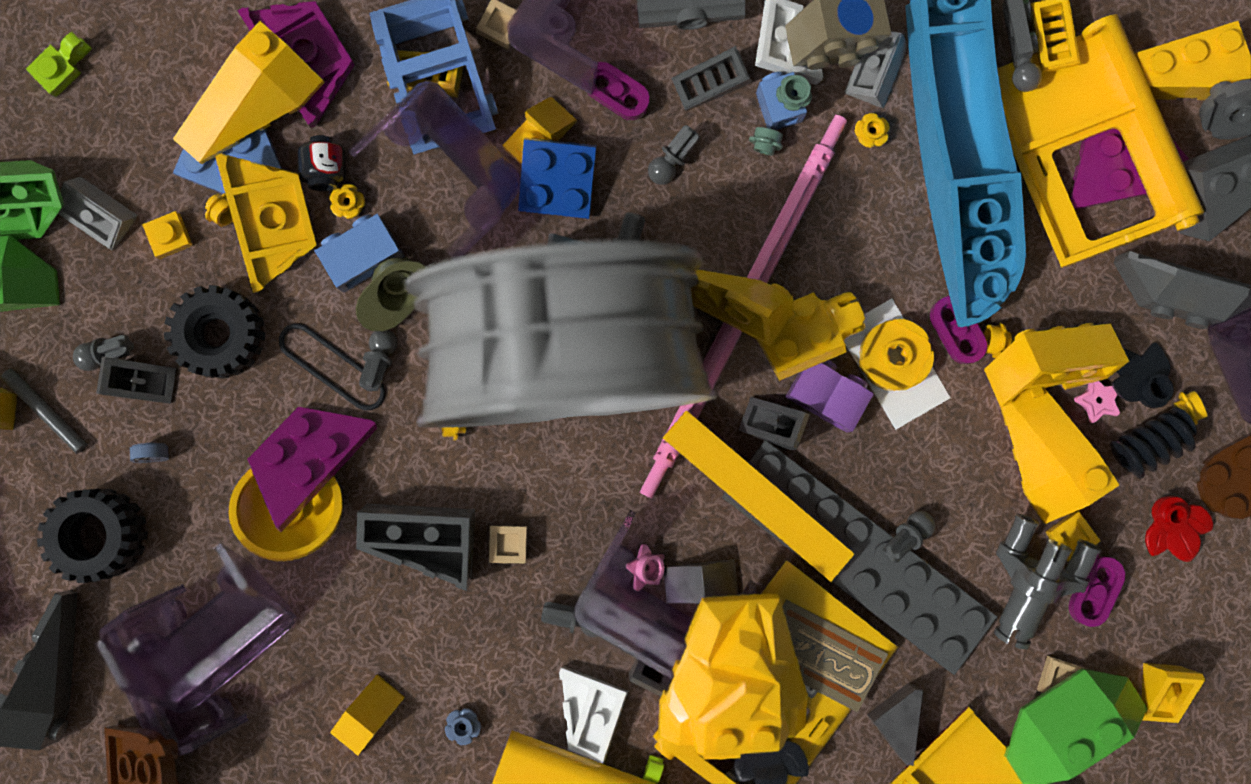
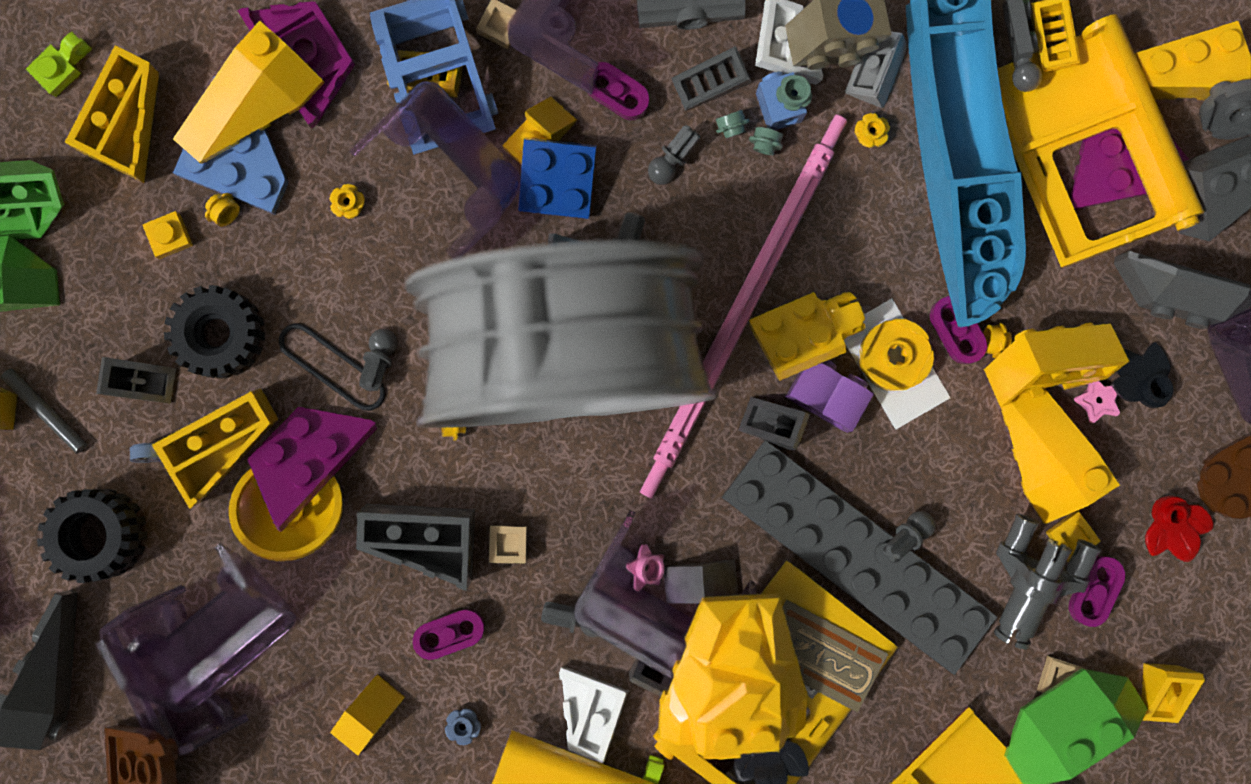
light grey slope [58,177,137,250] -> none
dark grey axle [72,335,134,371] -> none
yellow wing [215,154,317,293] -> none
black head [298,135,346,191] -> none
medium blue piece [314,214,405,292] -> none
olive piece [355,257,428,331] -> none
yellow tile [662,410,854,582] -> none
yellow wedge [691,270,794,347] -> none
flat silver slope [867,684,923,766] -> none
black piece [1109,407,1197,479] -> none
yellow plate [1174,391,1207,425] -> none
none -> yellow wedge [65,45,159,183]
none -> yellow wedge [152,388,278,509]
none -> magenta plate [412,609,485,660]
none -> sand green plate [715,110,750,138]

